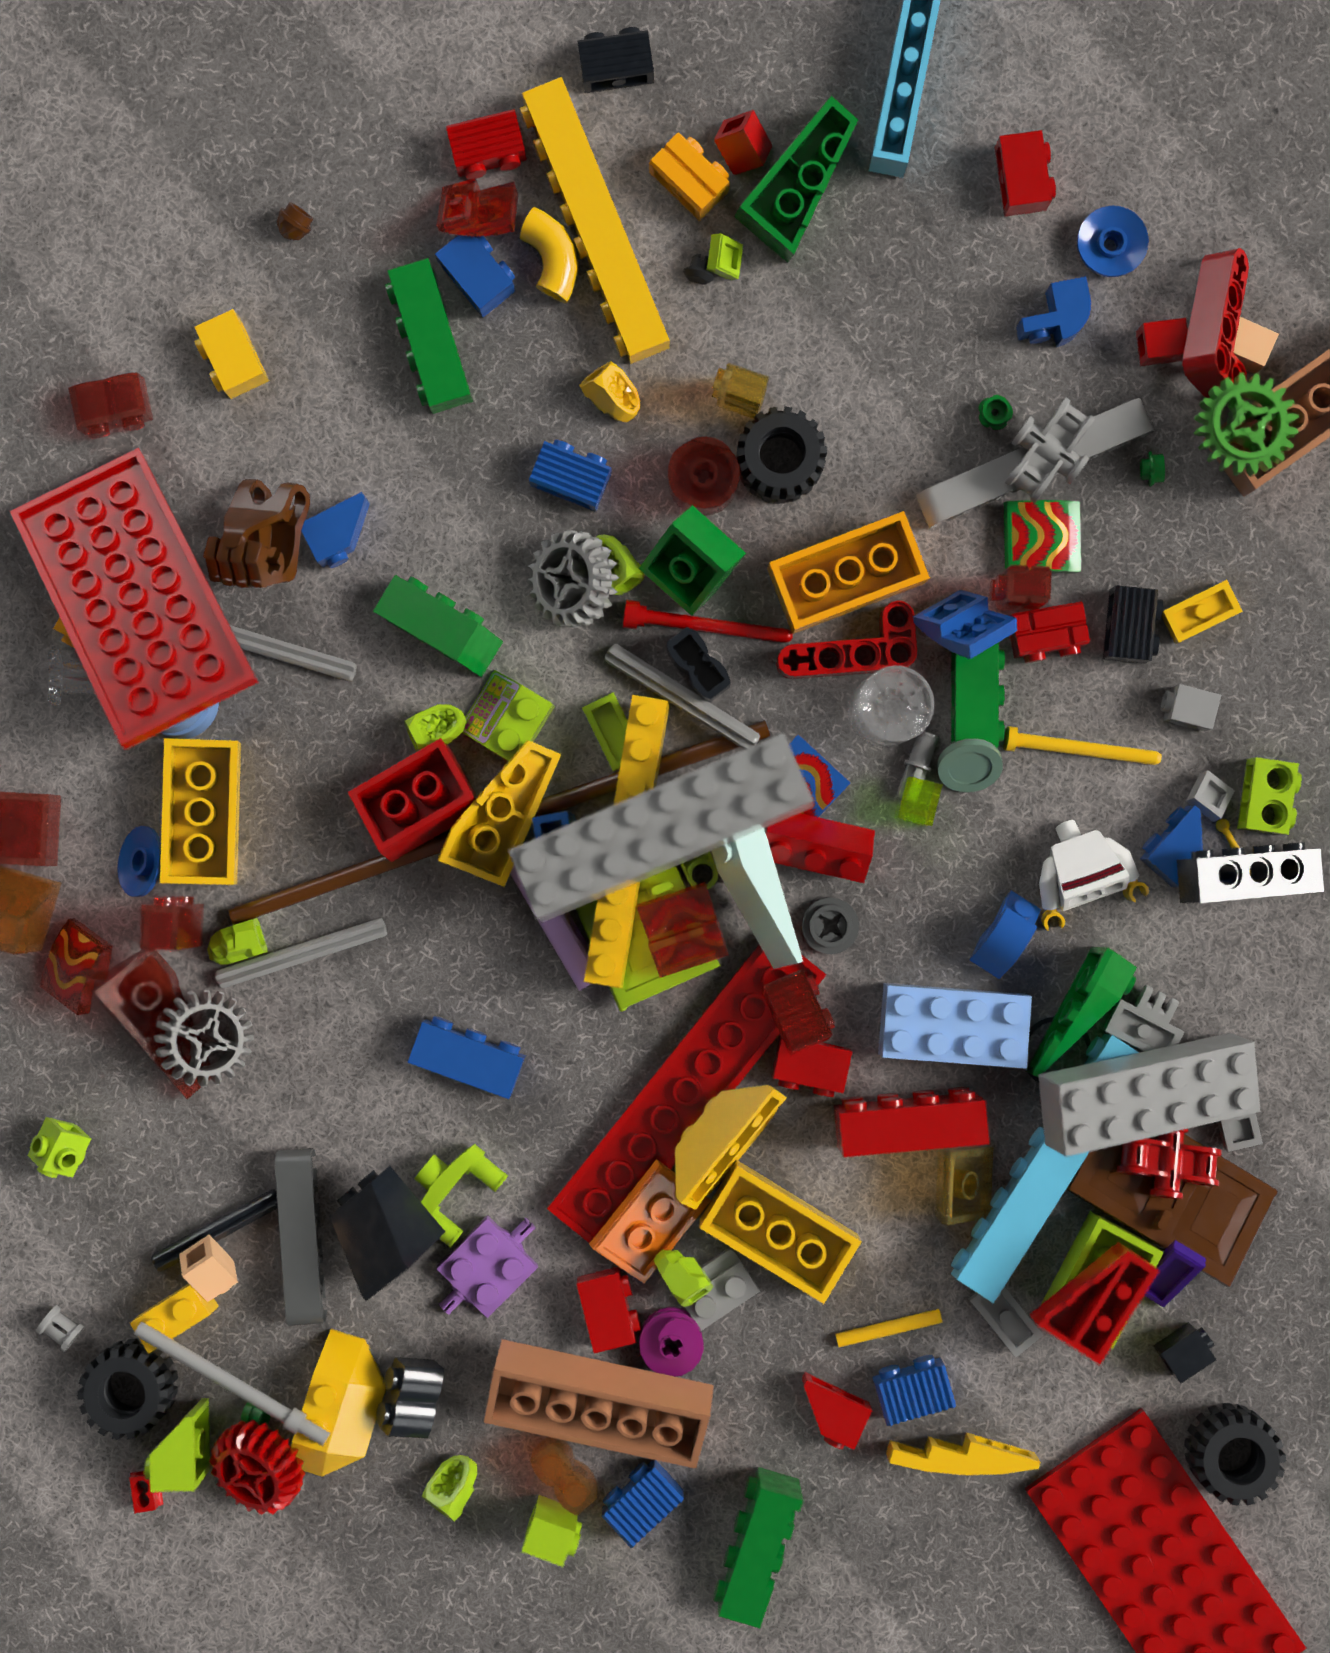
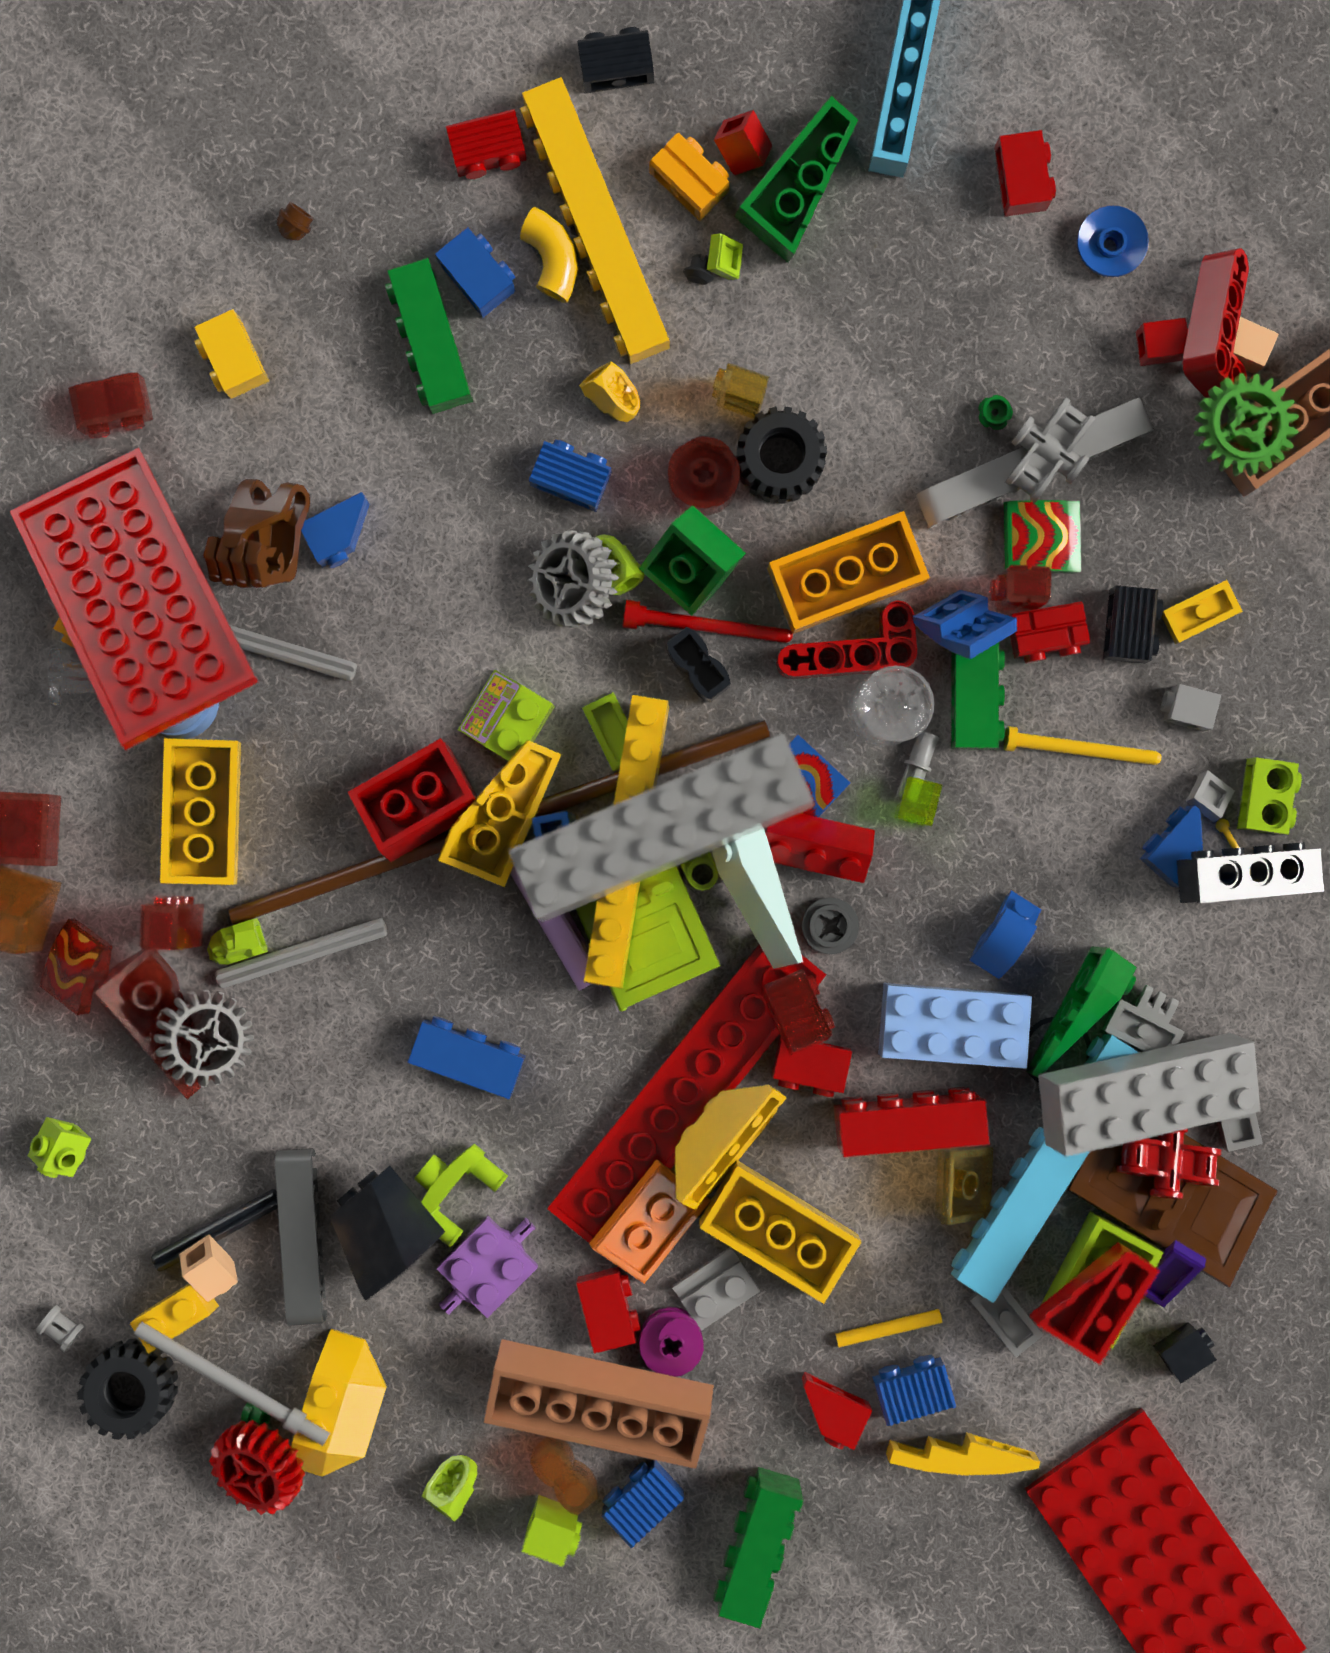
blue dish [118,826,161,897] -> none
red piece [129,1471,163,1513] -> none
lime slope [144,1398,211,1492] -> none
green wedge [373,575,503,678] -> none
black brick [376,1357,444,1438] -> none
lime rock [404,704,467,752] -> none
clear red slope [437,178,518,236] -> none
light grey axle [604,644,760,750] -> none
clear red slope [637,882,729,978] -> none
lime rock [654,1250,714,1307] -> none
sand green piece [937,739,1003,792] -> none
blue brick [1016,276,1091,347] -> none
white torso [1039,820,1149,931] -> none
green plate [1140,451,1165,486] -> none
black tyre [1184,1403,1286,1506] -> none

